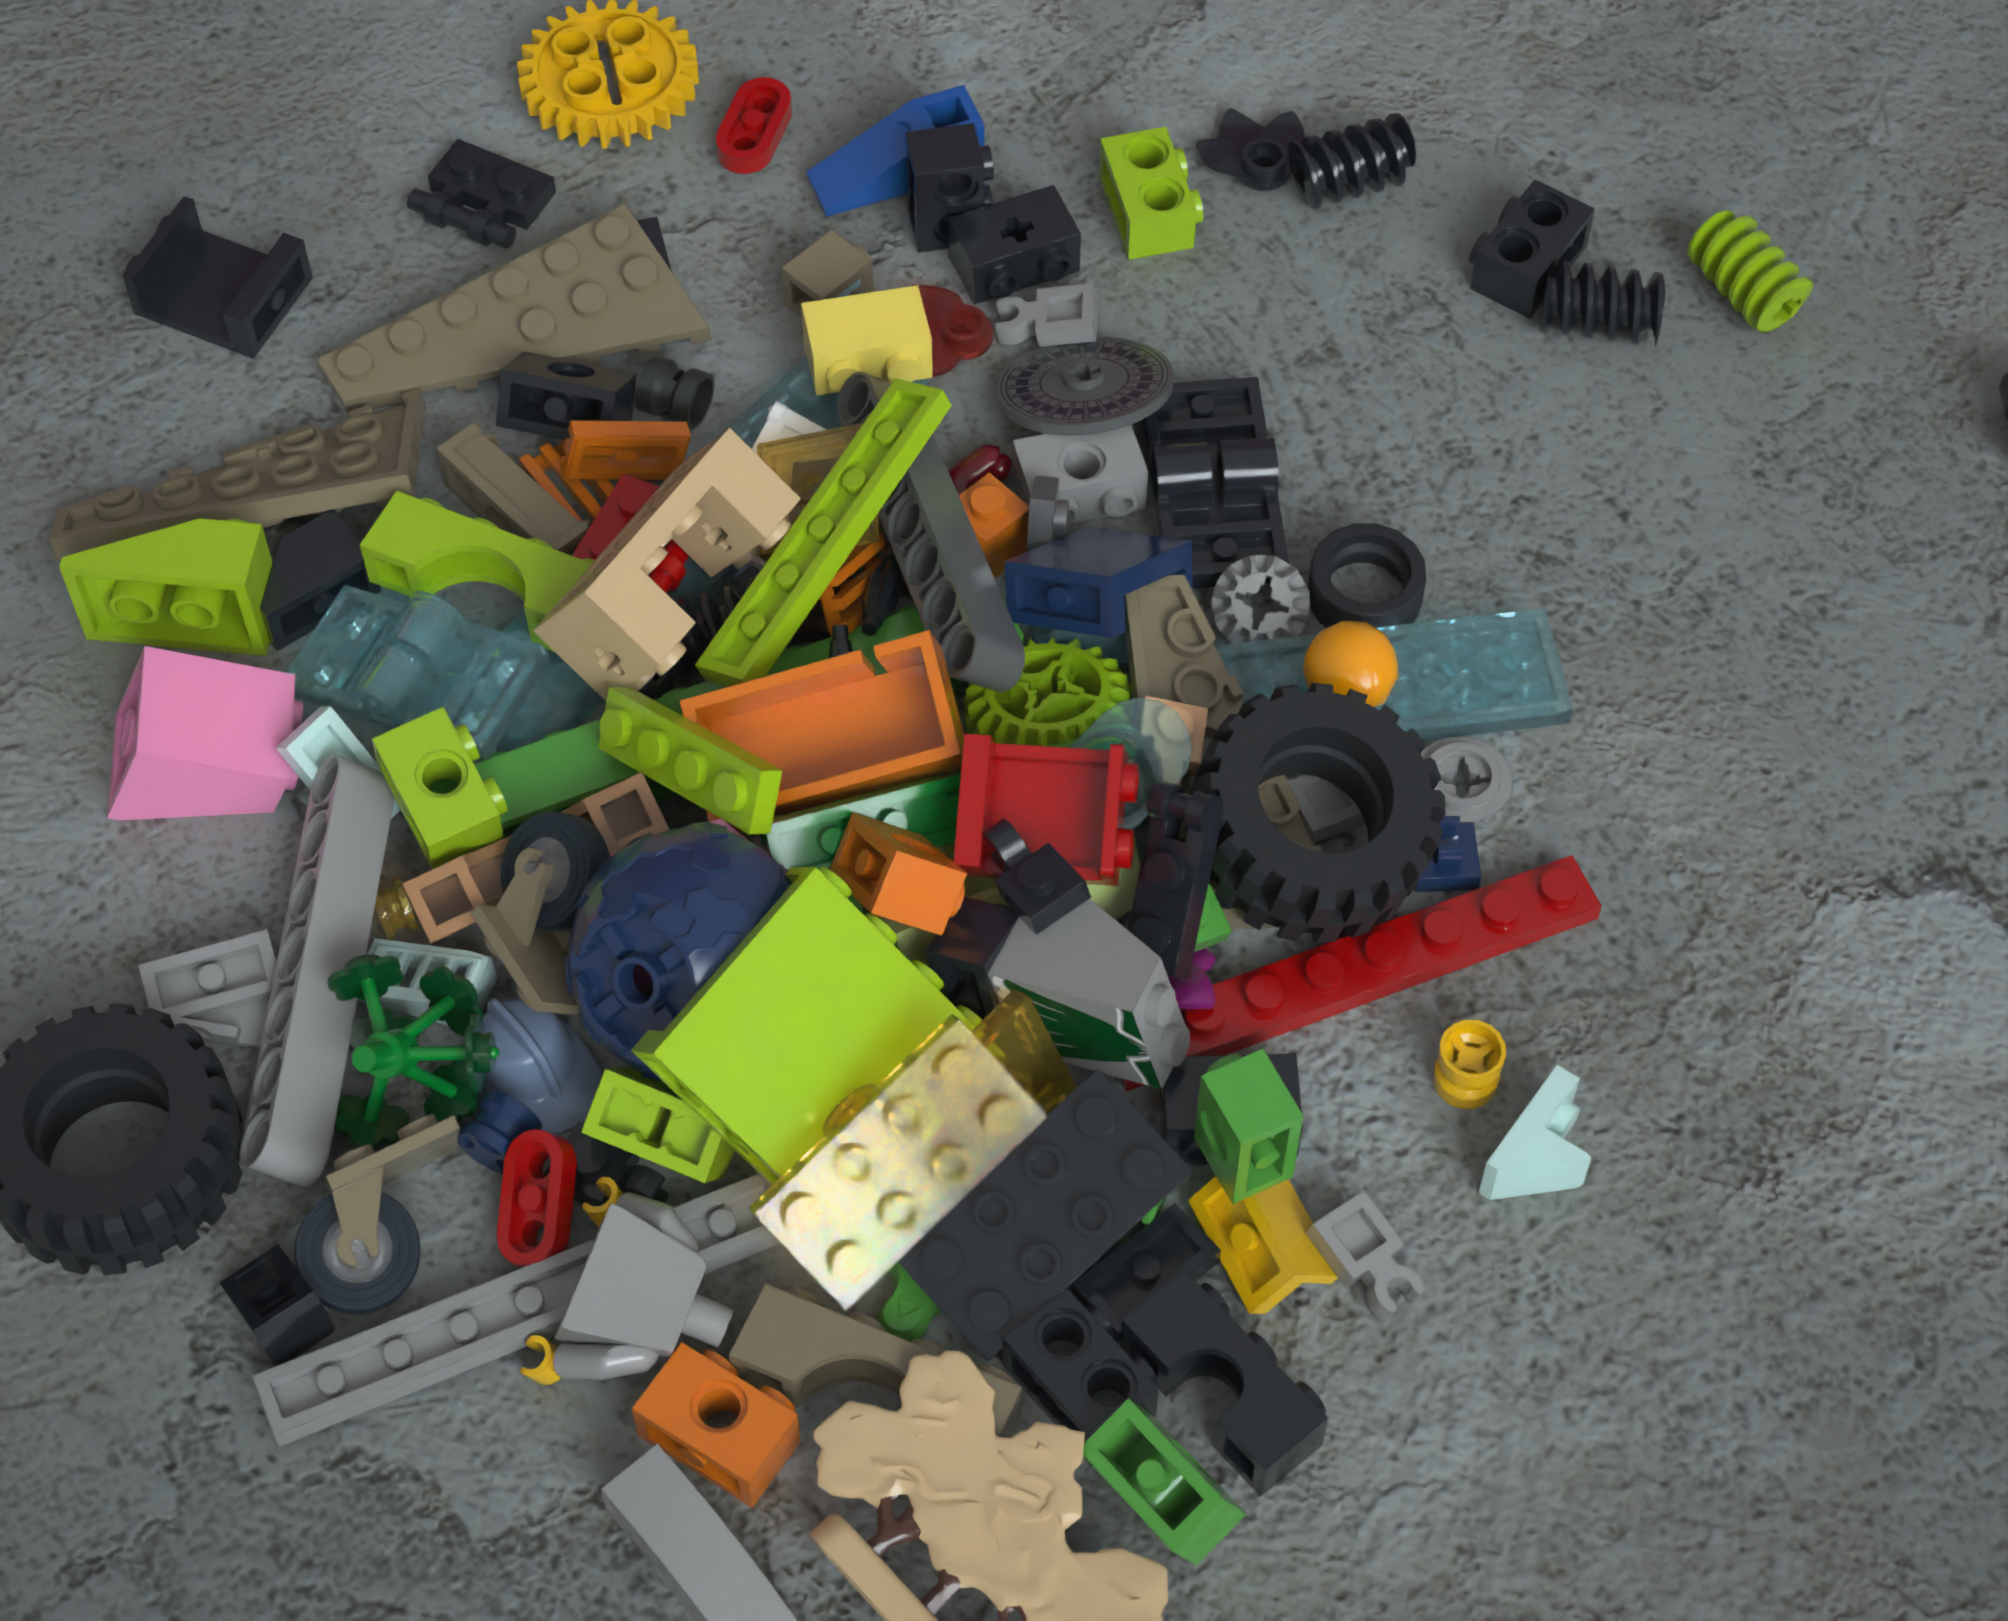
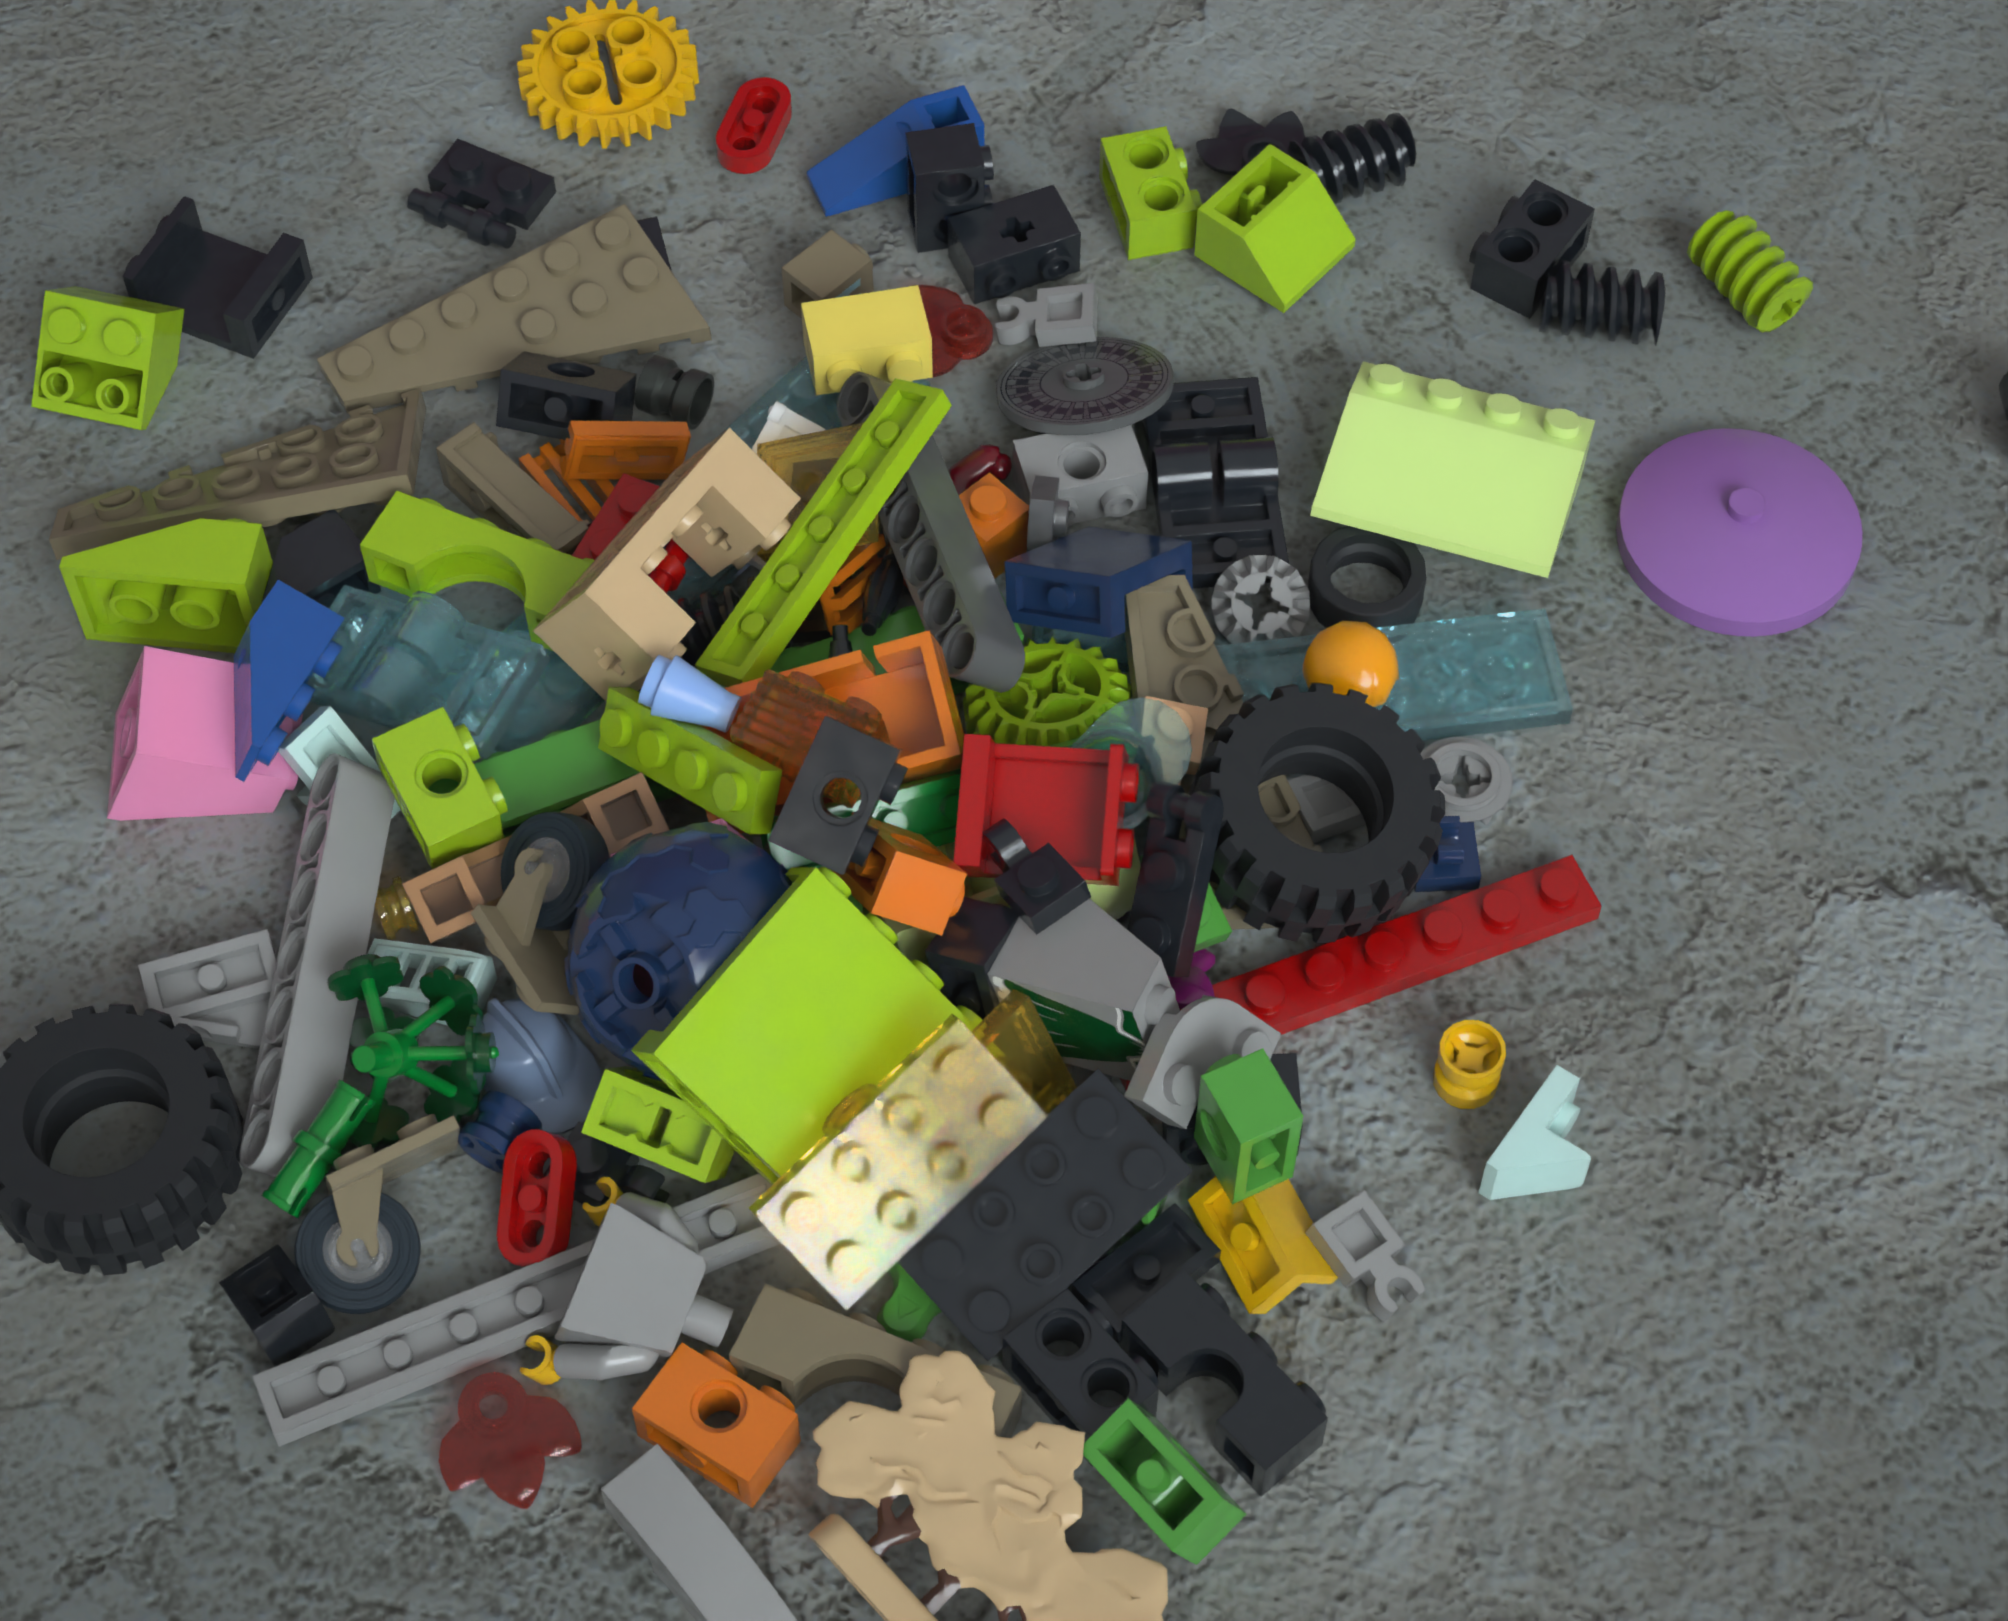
none -> lime slope [31,286,184,430]
none -> blue slope [234,580,345,782]
none -> green pin [261,1080,375,1219]
none -> clear red plate [439,1372,582,1510]
none -> light blue cone [638,655,741,733]
none -> clear orange brick [729,669,891,808]
none -> black brick [768,716,908,875]
none -> light grey plate [1124,995,1281,1129]
none -> lime slope [1194,144,1356,313]
none -> yellowish green slope [1310,361,1596,578]
none -> medium lavender dish [1616,428,1863,637]

